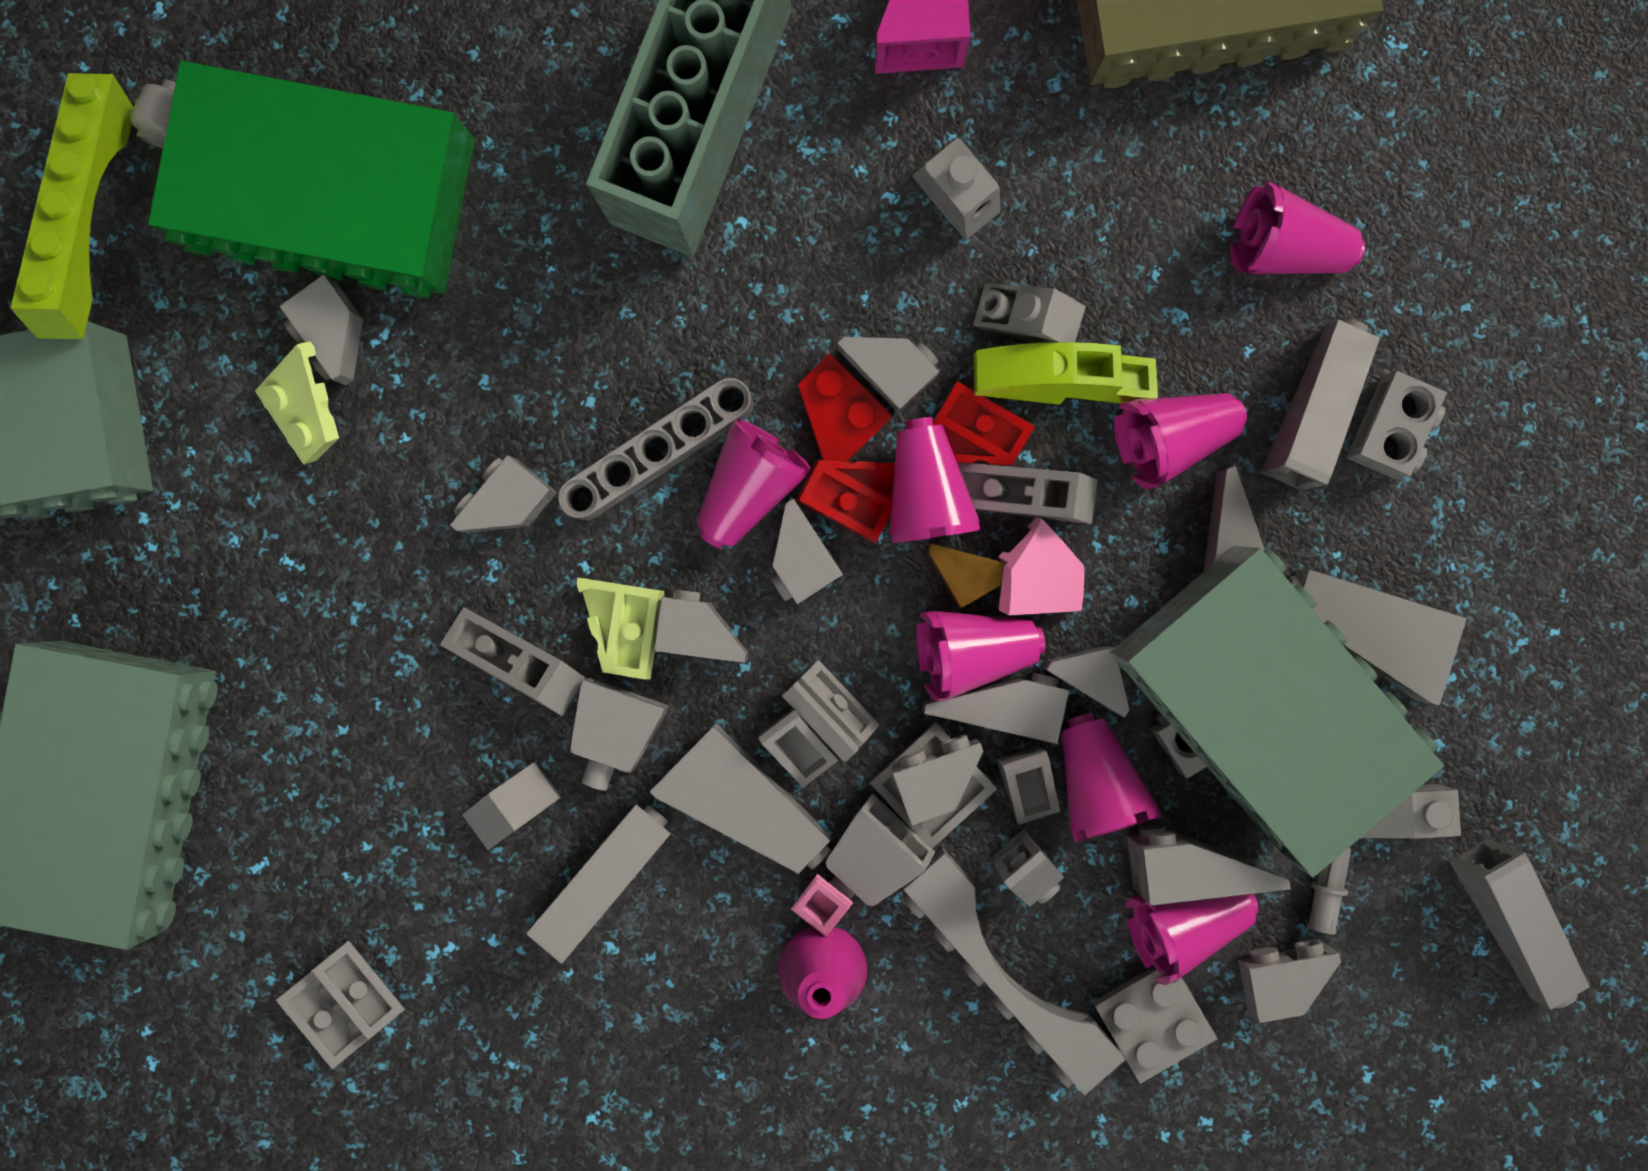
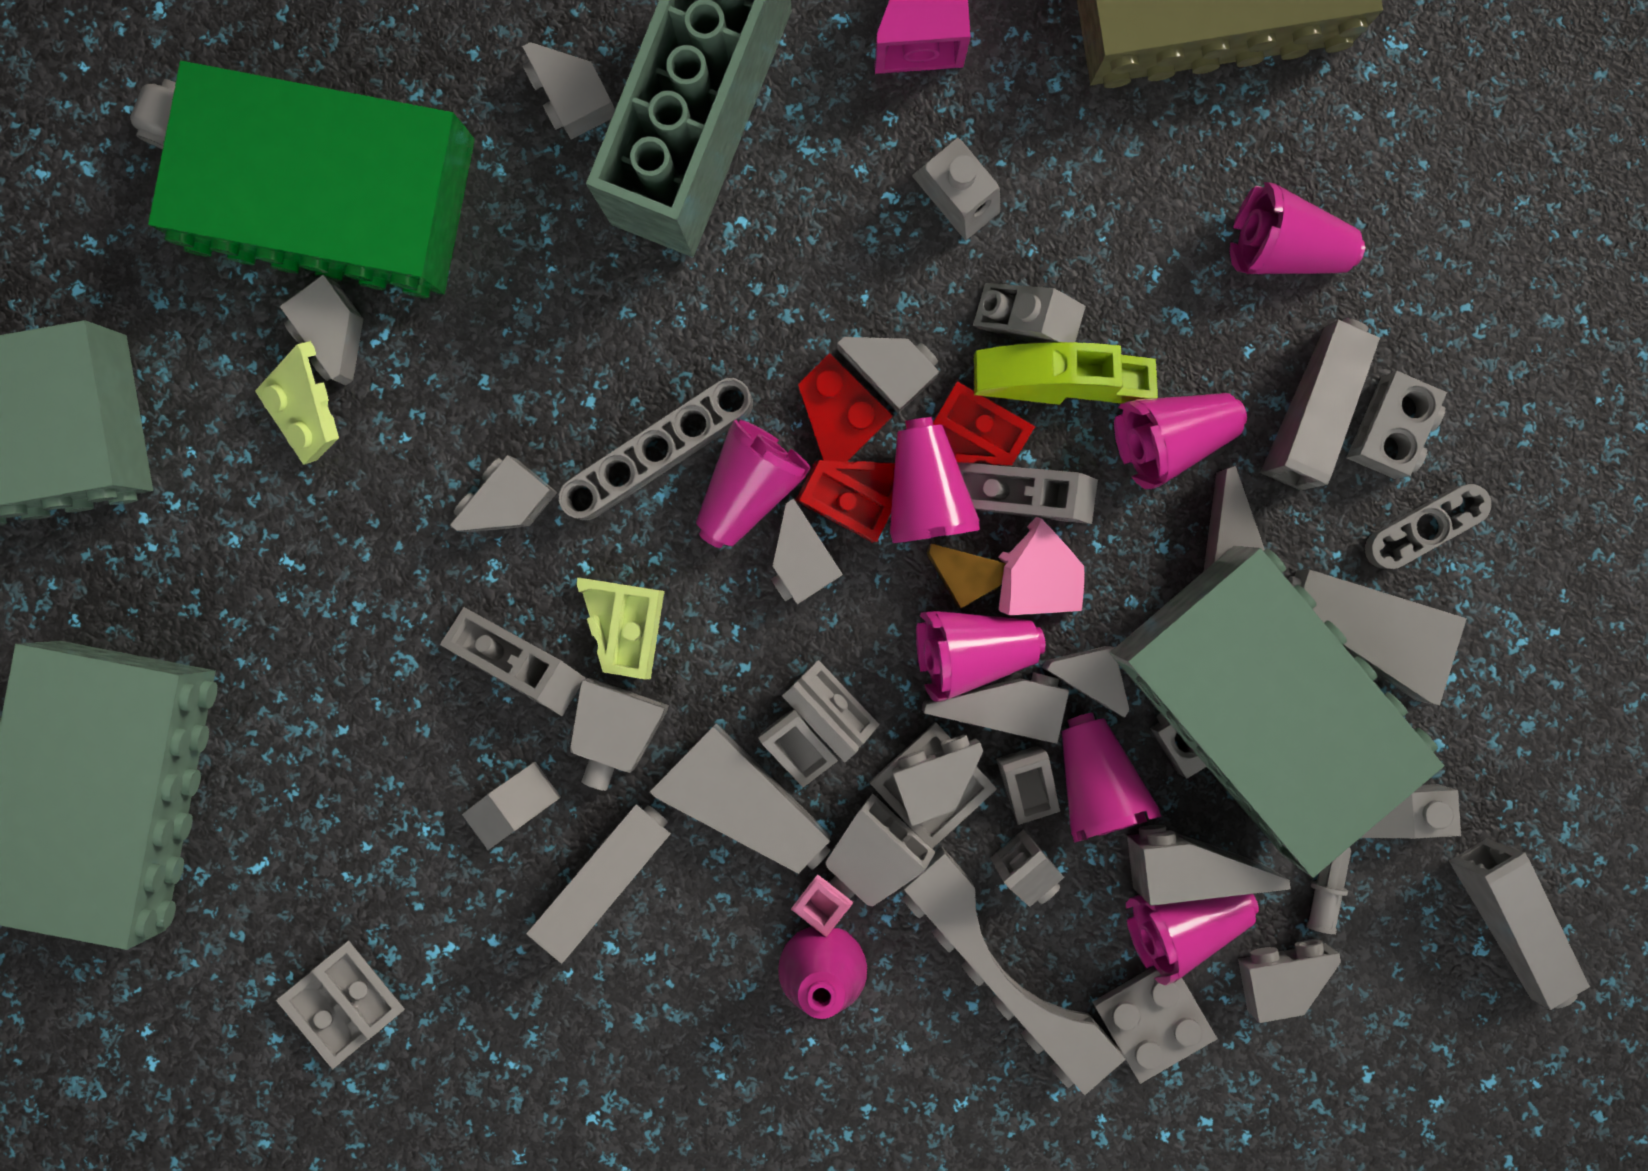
lime arch [10,73,134,339] -> none
light grey slope [655,589,748,663] -> none
none -> light grey slope [522,42,615,139]
none -> light grey beam [1365,484,1491,569]

